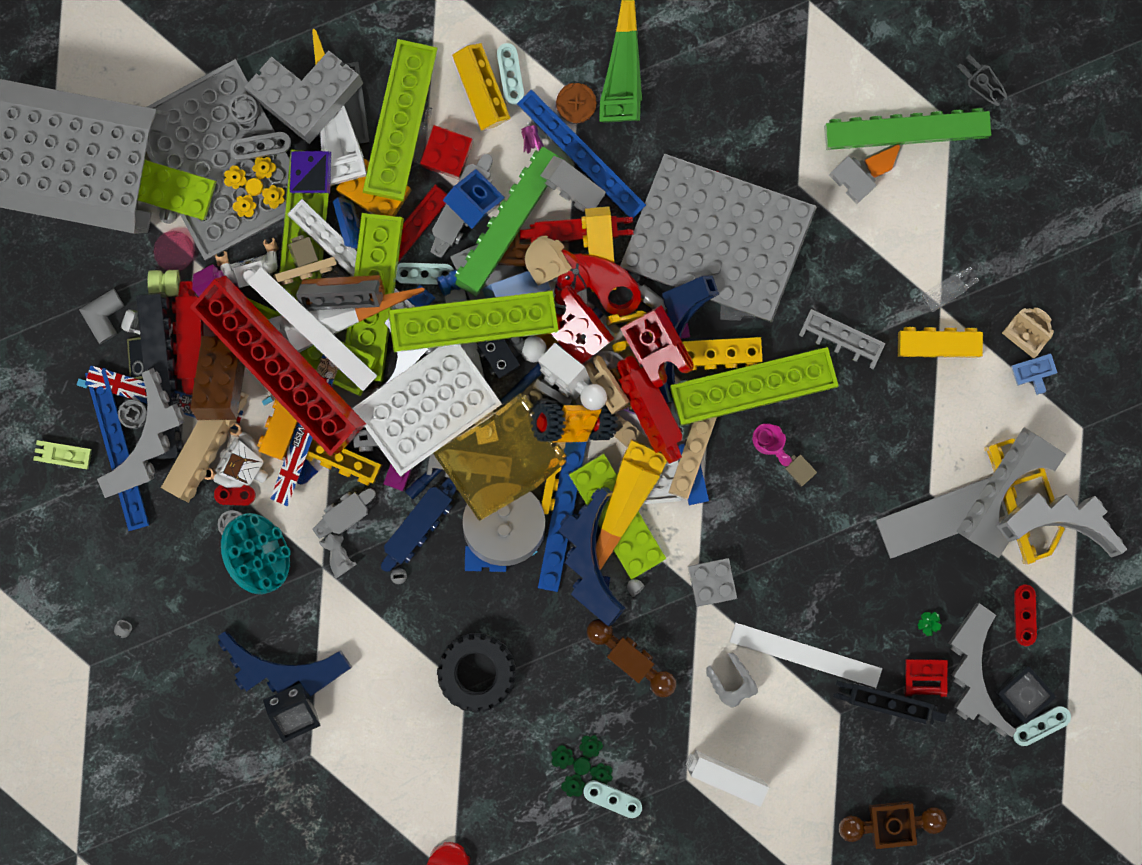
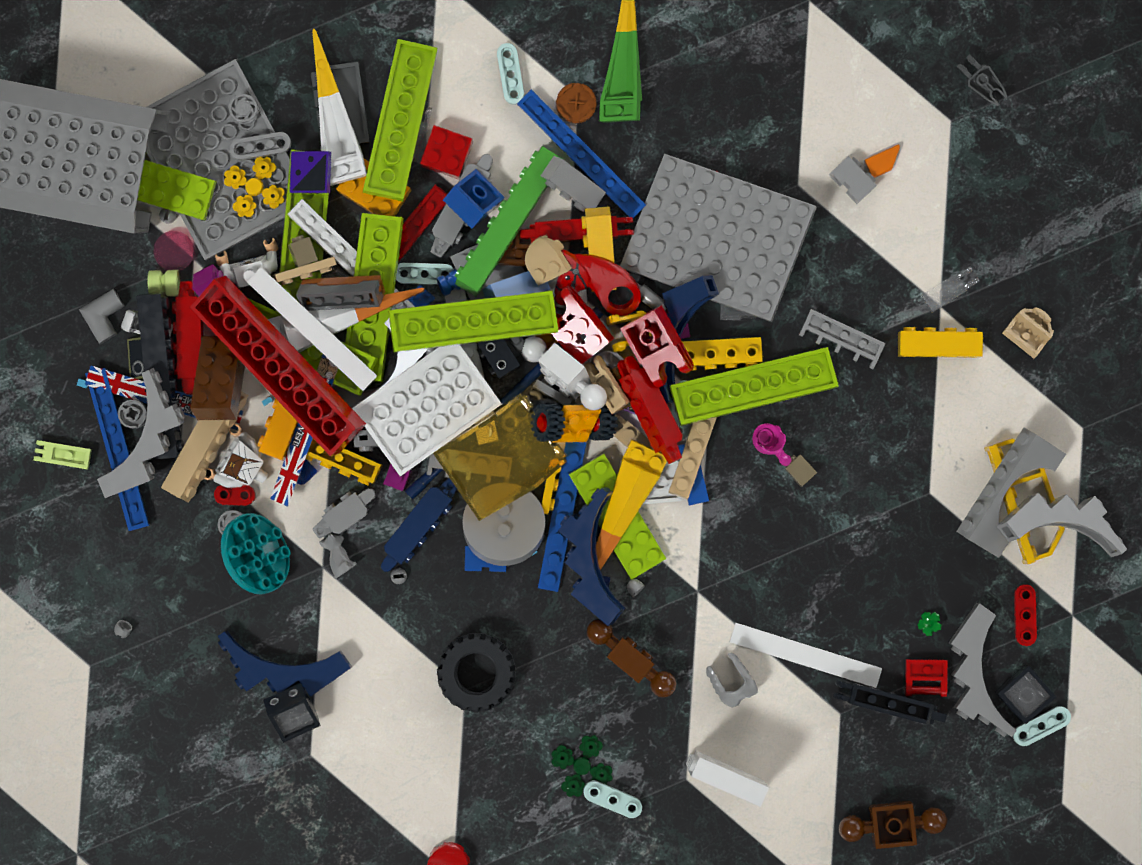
light grey piece [245,51,363,144] -> none
blue hinge [333,197,360,249] -> none
yellow brick [452,43,511,131] -> none
flat silver piece [521,122,544,154] -> none
light grey brick [688,558,737,607] -> none
bright green brick [824,108,991,150] -> none
light grey tile [875,477,1005,559] -> none
medium blue plate [1011,354,1057,395] -> none

